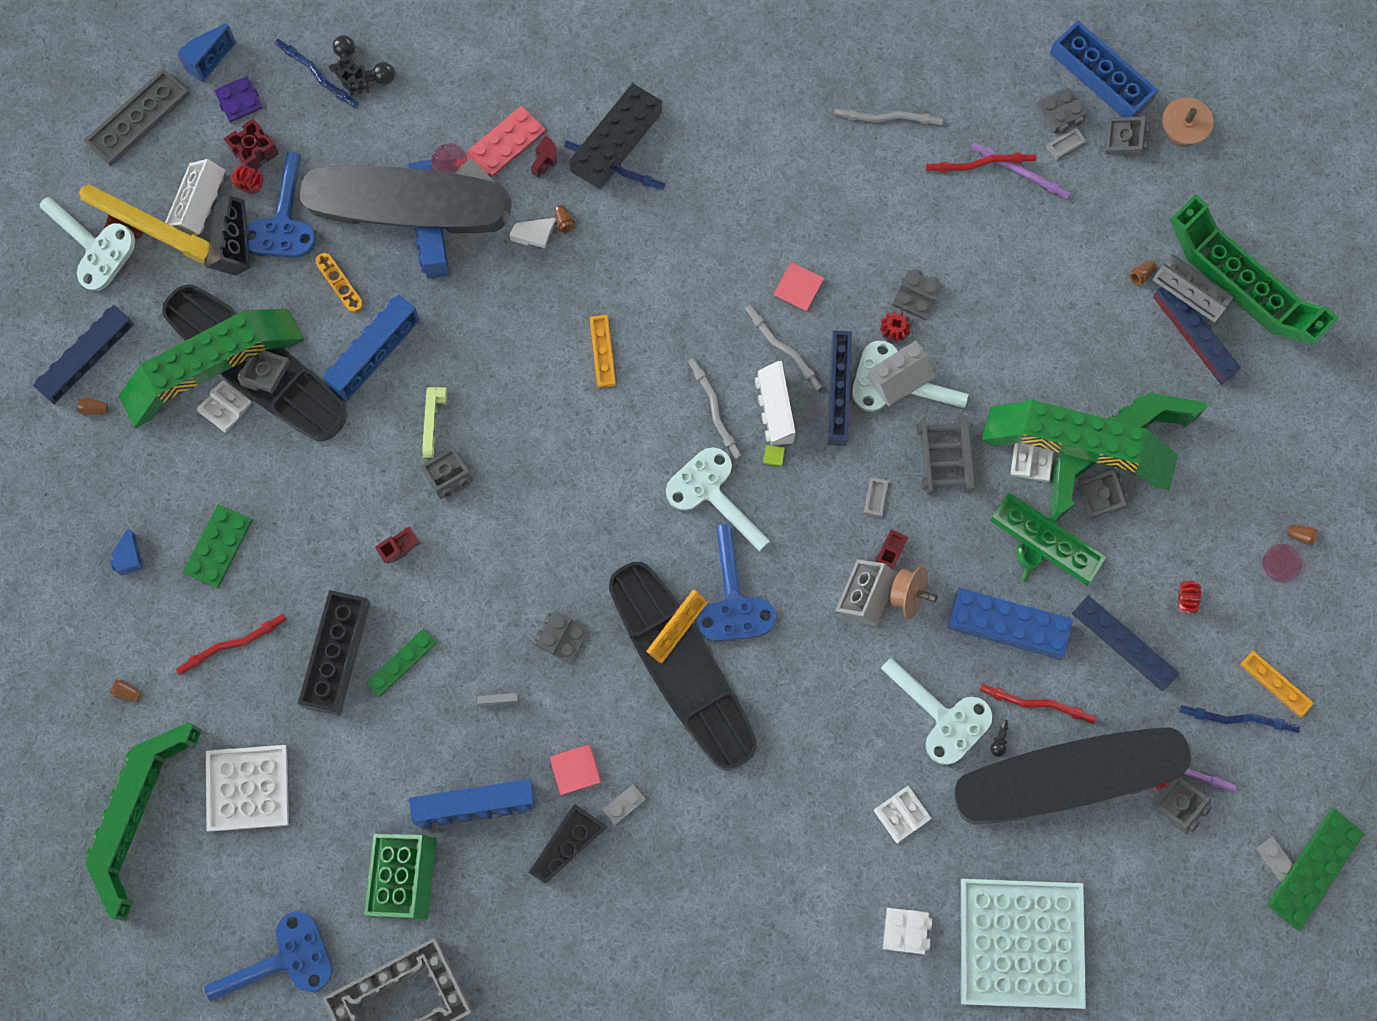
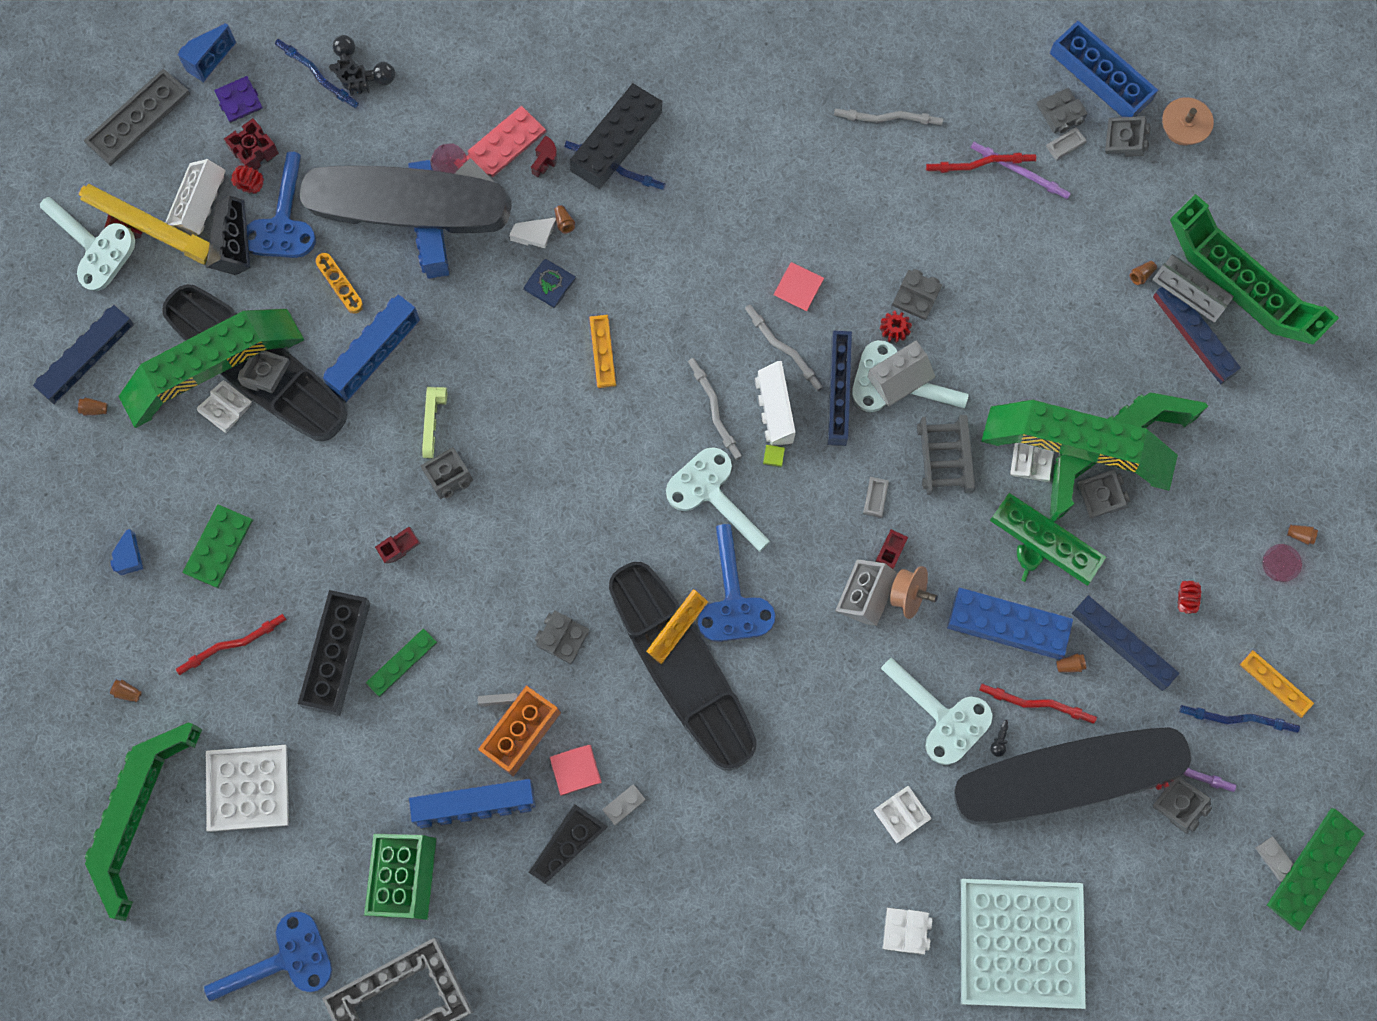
none -> orange slope [478,686,561,777]
none -> dark blue slope [523,259,576,308]
none -> dark orange cone [1056,653,1086,673]

